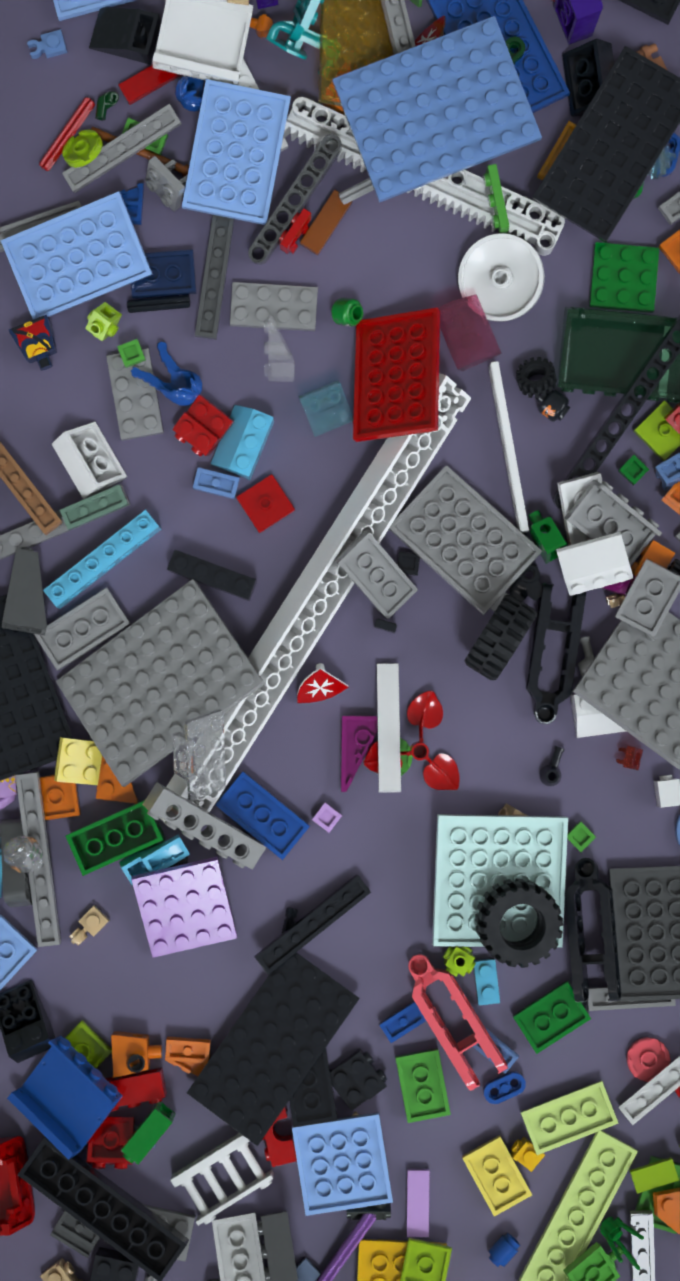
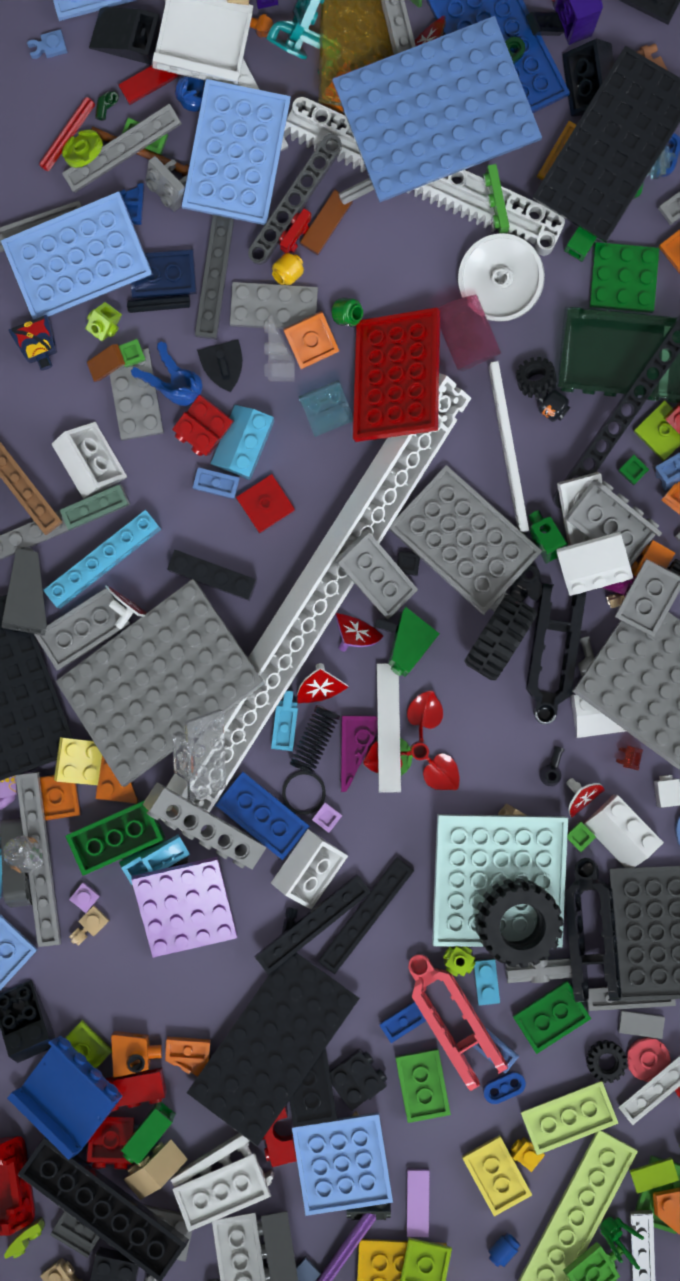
none -> lime slope [4,1217,45,1259]
none -> lavender plate [69,882,101,913]
none -> dark orange tile [87,344,125,382]
none -> white shield [105,585,147,629]
none -> tan brick [123,1140,188,1200]
none -> white plate [173,1154,271,1232]
none -> black shield [197,340,243,392]
none -> medium azure hinge [271,690,298,751]
none -> white slope [271,829,348,910]
none -> yellow head [272,253,304,285]
none -> black piece [282,771,326,815]
none -> orange plate [283,311,339,369]
none -> black piece [289,705,340,775]
none -> black tile [318,857,414,974]
none -> red shield [335,613,384,652]
none -> green slope [388,607,440,677]
none -> light grey piece [505,958,572,983]
none -> black plate [526,12,565,36]
none -> green brick [564,227,597,262]
none -> shield [566,778,605,817]
none -> white slope [584,794,664,868]
none -> black tyre [586,1040,628,1083]
none -> light grey tile [618,1010,665,1039]

